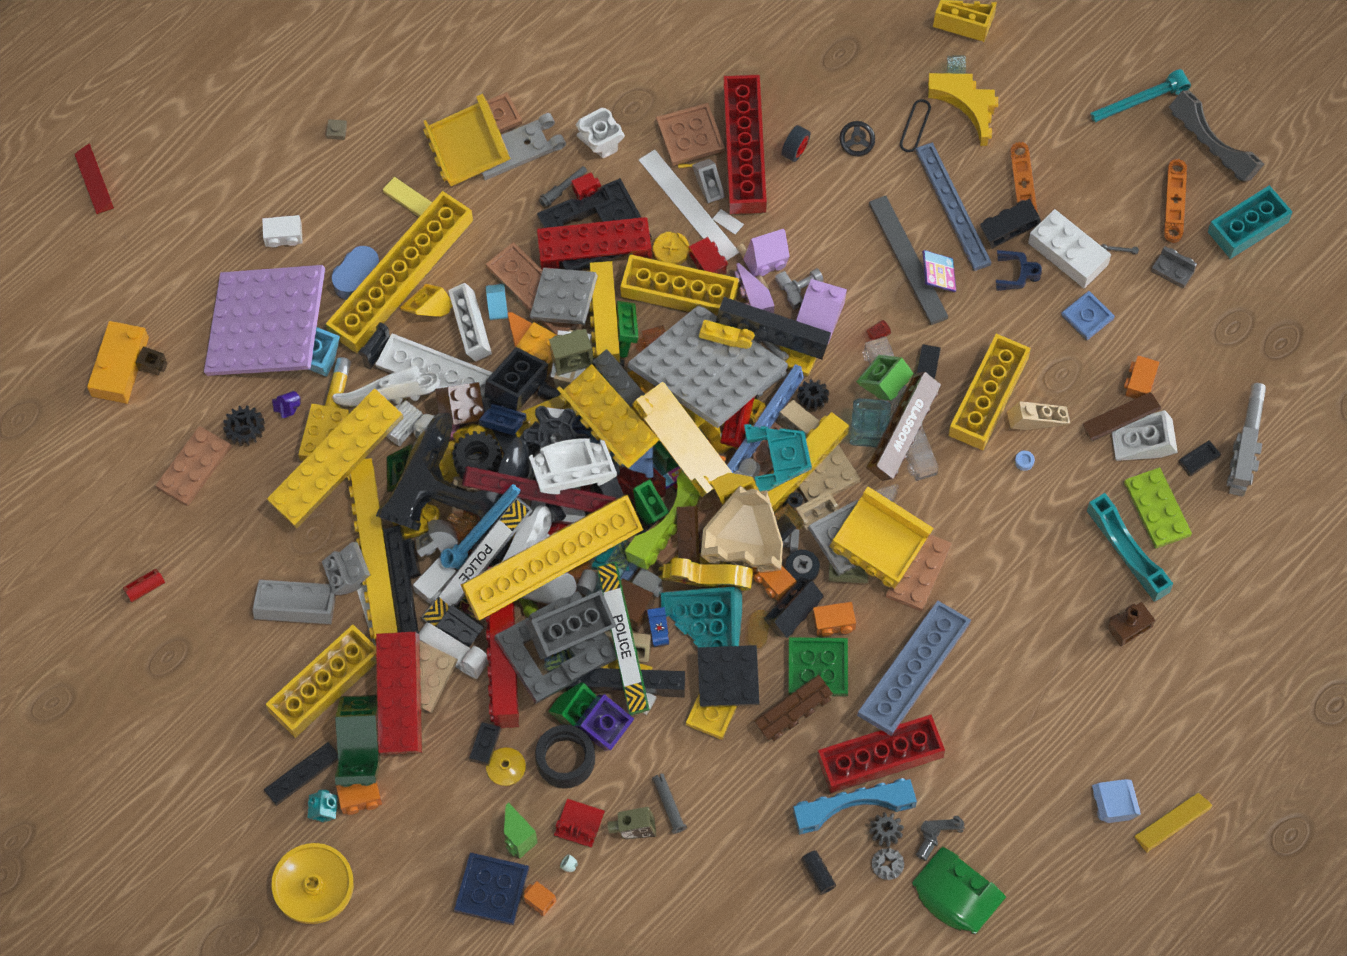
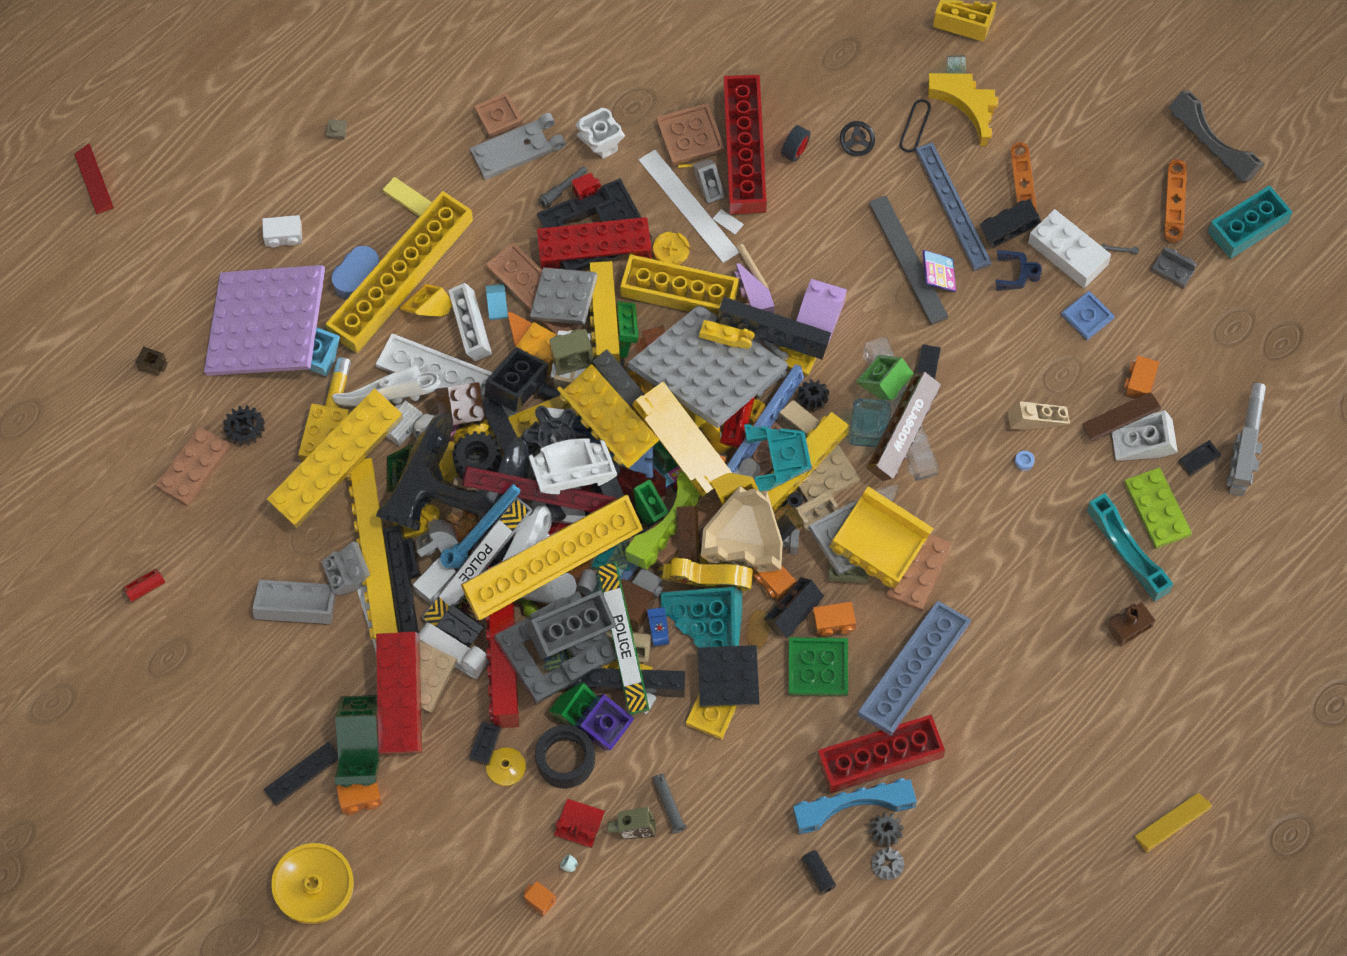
light orange brick [87,321,149,404] -> none
yellow brick [266,624,377,738] -> none
dark purple piece [272,391,301,418] -> none
teal brick [307,790,337,823] -> none
black plate [358,322,390,370] -> none
yellow panel [423,94,511,186] -> none
dark blue plate [454,852,529,926] -> none
dark blue plate [479,404,527,435] -> none
bright green slope [504,803,538,859] -> none
red brick [689,237,728,275] -> none
lavender slope [743,229,790,277] -> none
reddish brown brick [754,675,833,742] -> none
light grey bar [775,268,824,310] -> none
black wheel [785,549,820,582] -> none
clear red piece [866,320,891,344] -> none
green slope [912,846,1006,934] -> none
dark grey pin [915,816,965,861] -> none
yellow brick [948,334,1031,450] -> none
teal piece [1090,69,1191,122] -> none
light blue slope [1092,779,1141,823] -> none

